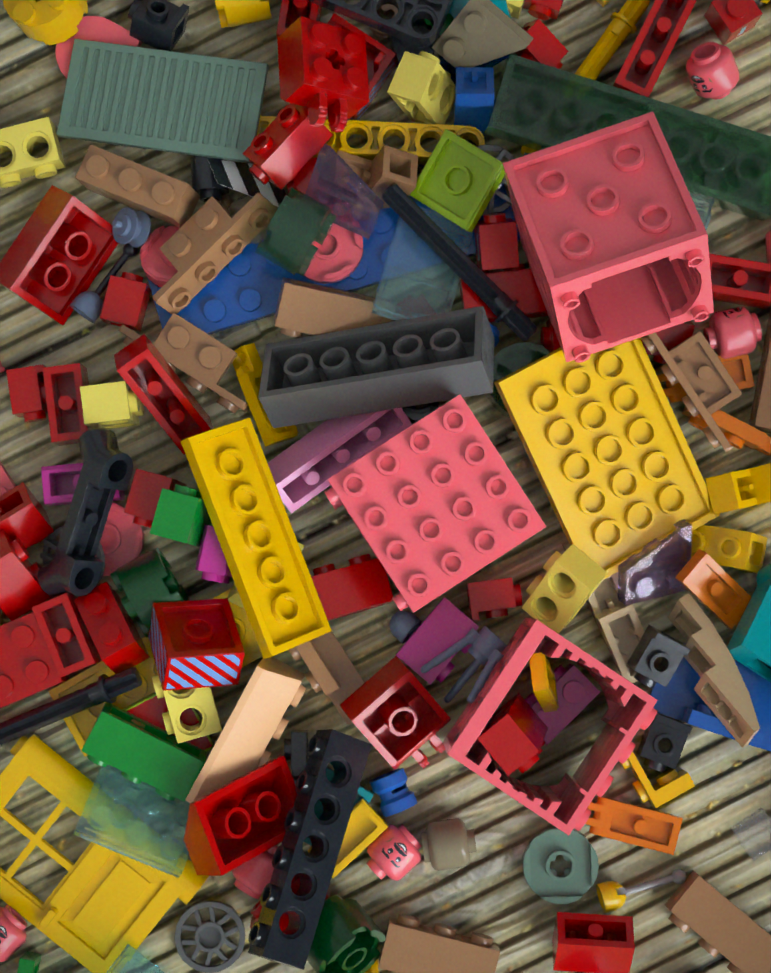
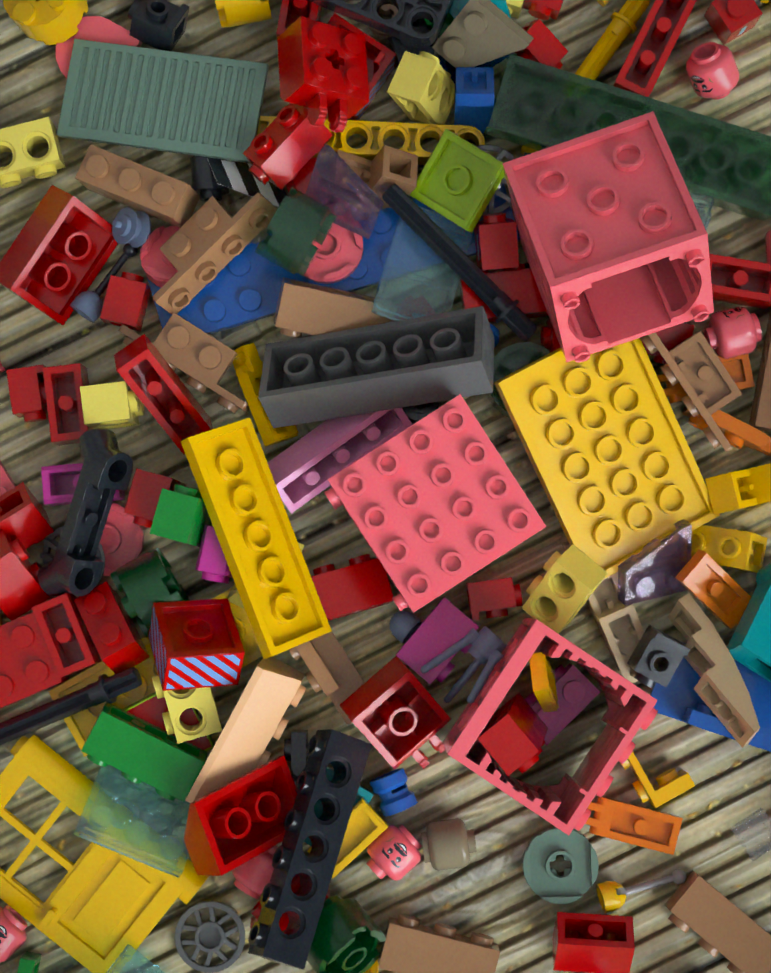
black brick [636,714,693,773] -> none

